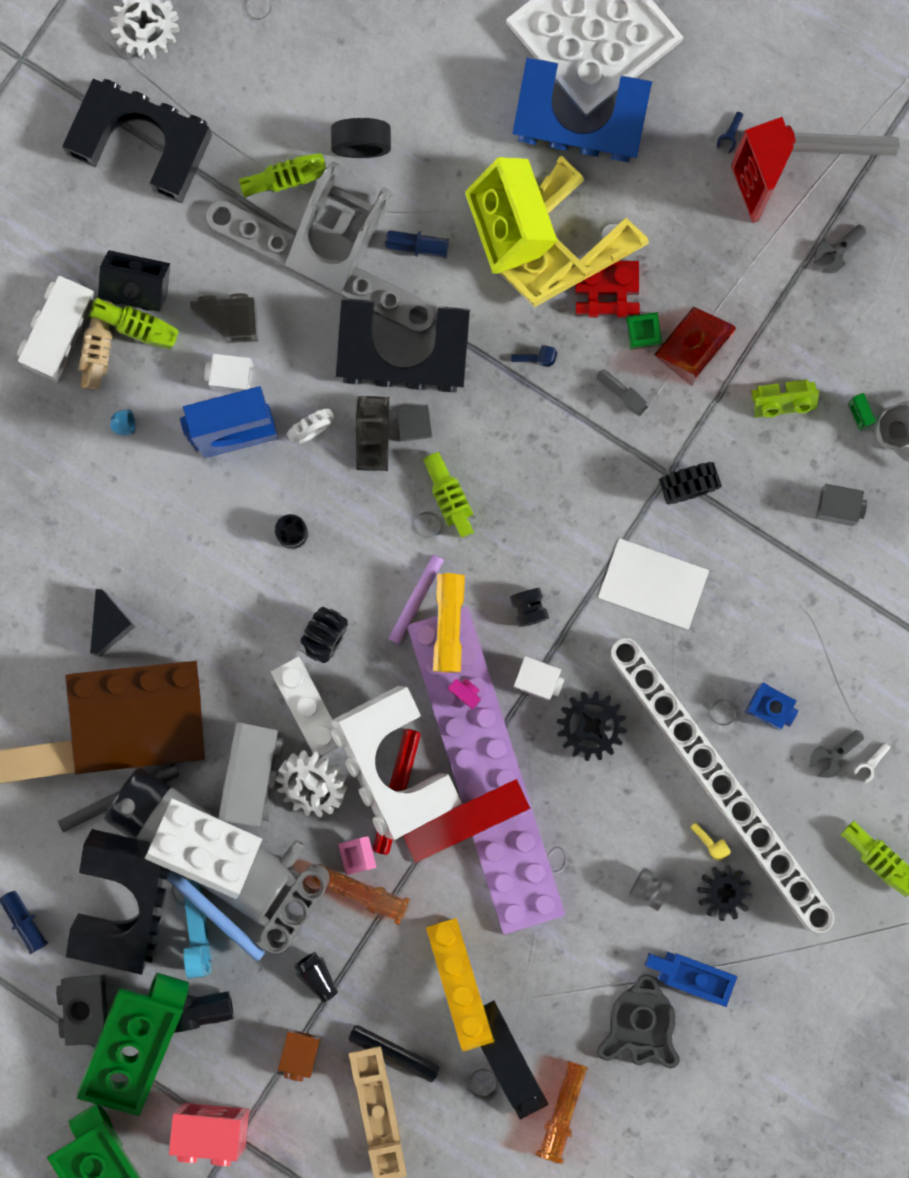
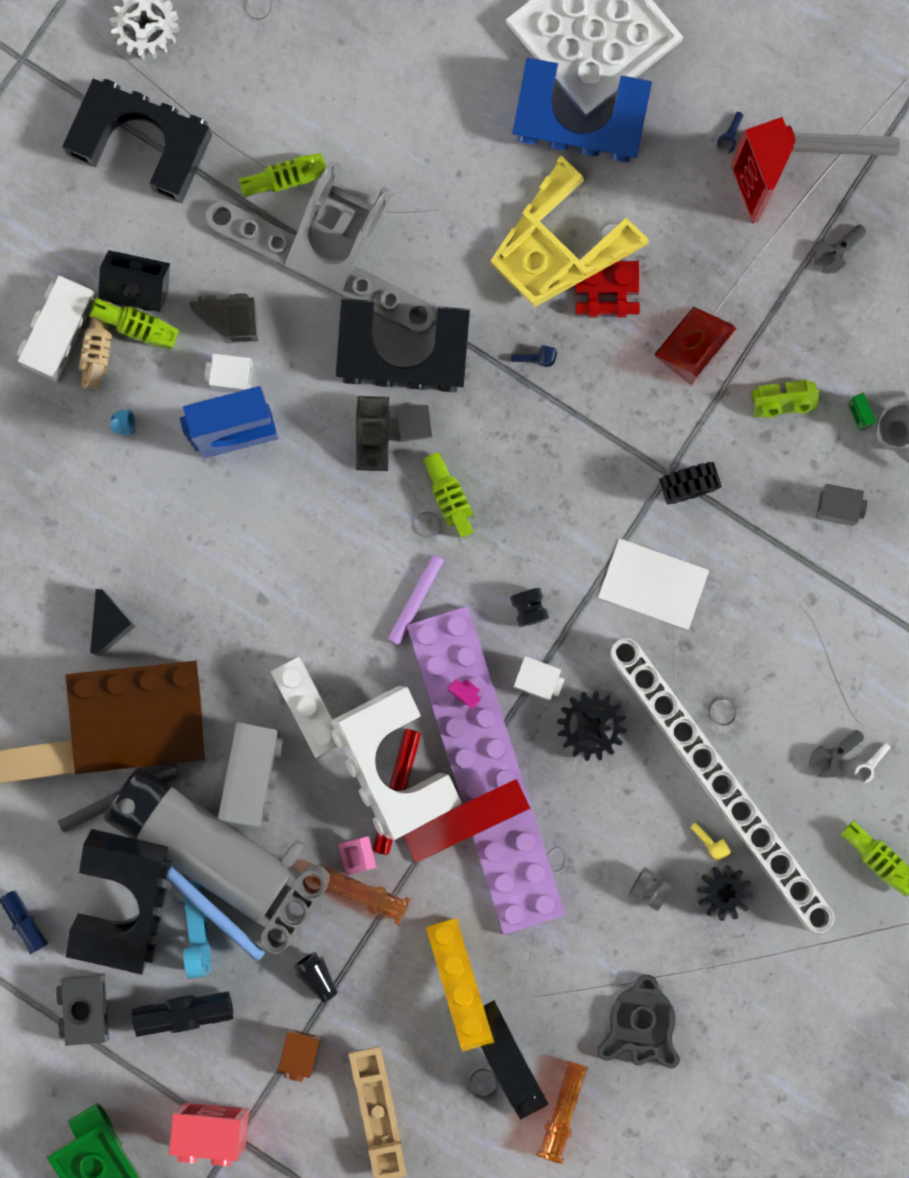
green hinge [77,972,189,1116] -> none
white plate [145,798,262,899] -> none
black wheel [275,514,309,550] -> none
white gear [276,750,347,817] -> none
white gear [287,409,335,444] -> none
black gear [299,607,348,663] -> none
black tyre [331,118,391,158] -> none
black axle [348,1025,440,1082] -> none
dark blue axle [385,230,449,258] -> none
yellow axle [433,573,465,673] -> none
neon yellow slope [465,157,558,274] -> none
dark grey bar [597,369,648,416] -> none
green tile [626,312,663,350] -> none
blue hinge [644,951,738,1007] -> none
blue brick [745,682,799,730] -> none

